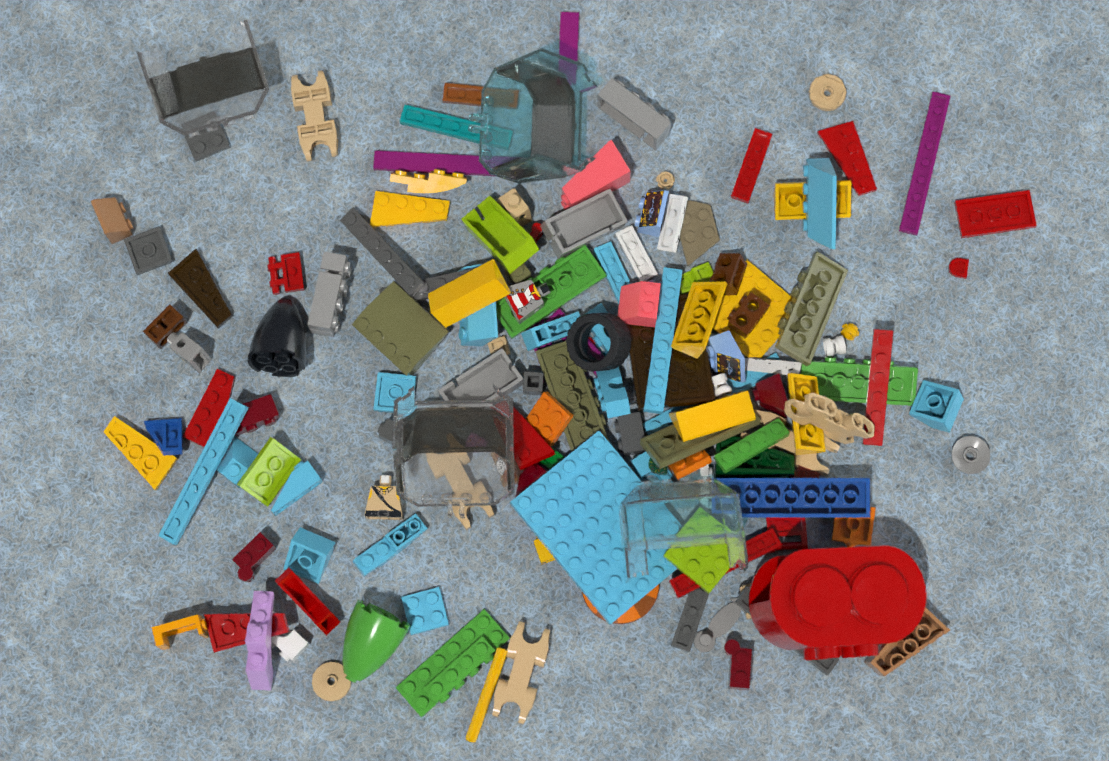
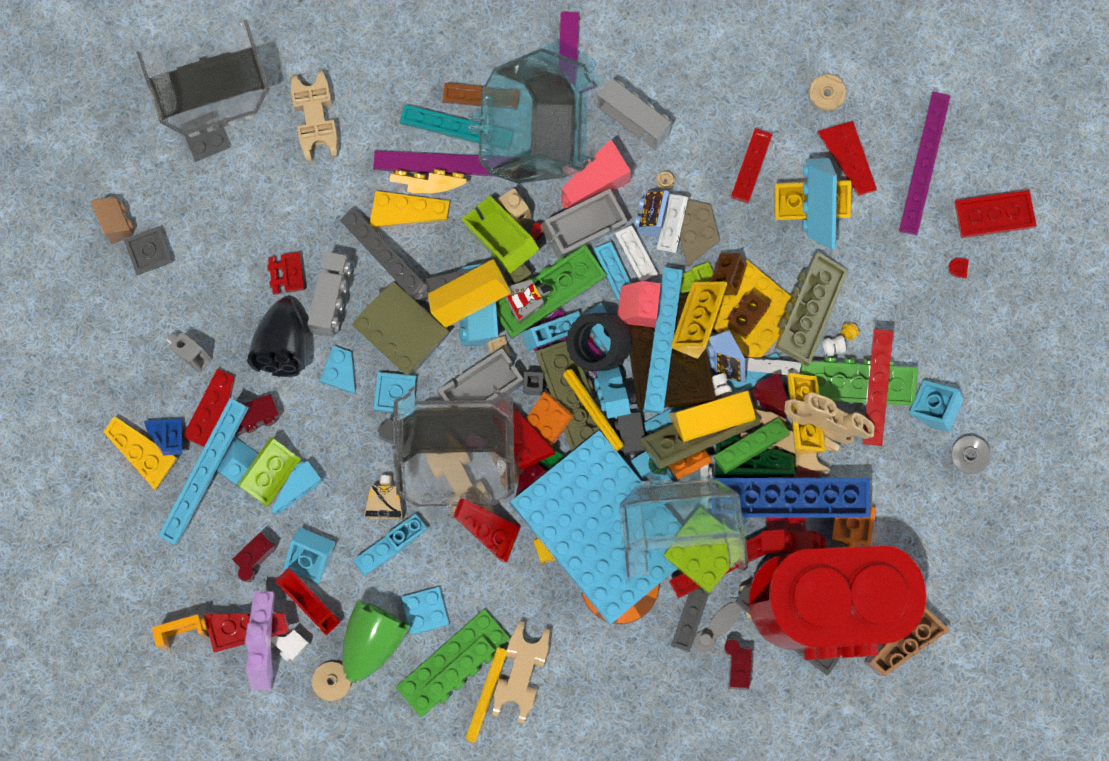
reddish brown brick [143,304,187,349] -> none
dark brown wing [168,249,232,329] -> none
none -> medium azure wing [320,346,355,394]
none -> red wing [453,498,520,563]
none -> yellow axle [563,369,624,451]
none -> red arch [761,530,826,553]

